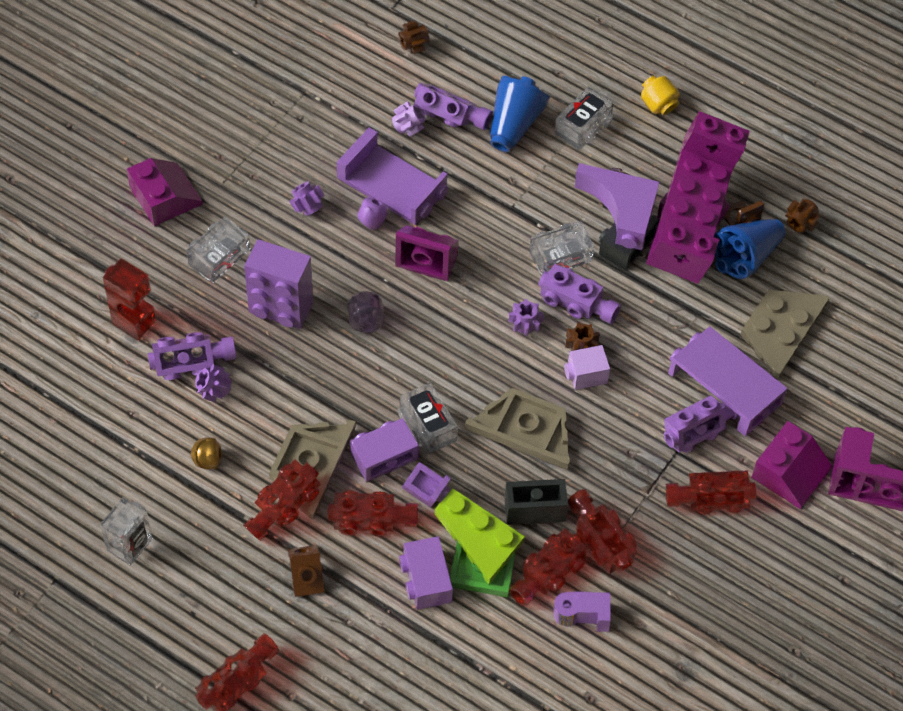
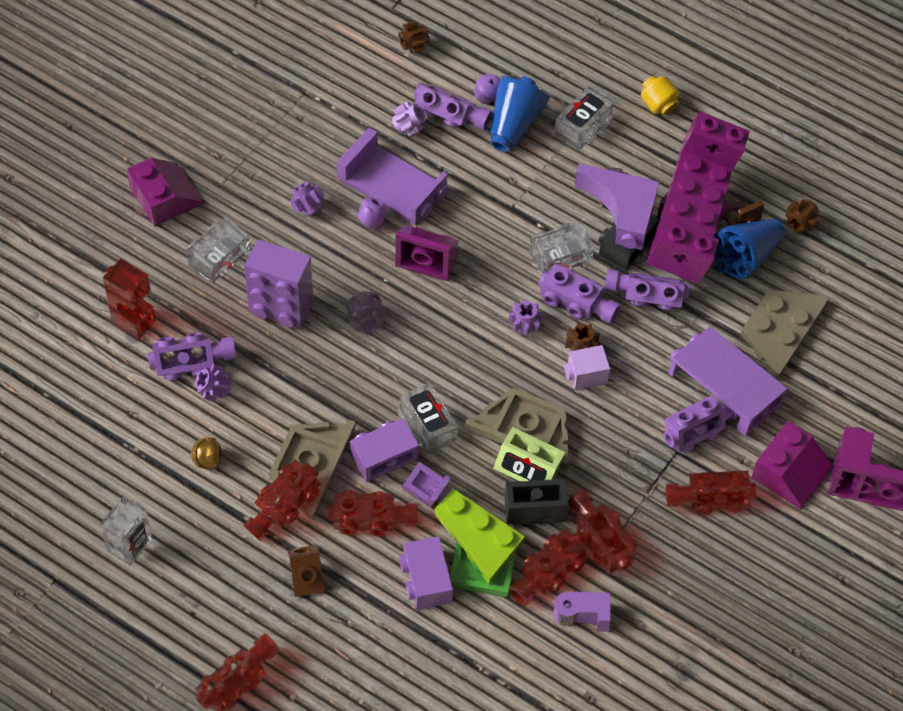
none -> medium lavender piece [474,74,500,104]
none -> yellowish green brick [493,427,565,481]
none -> medium lavender brick [604,269,690,310]

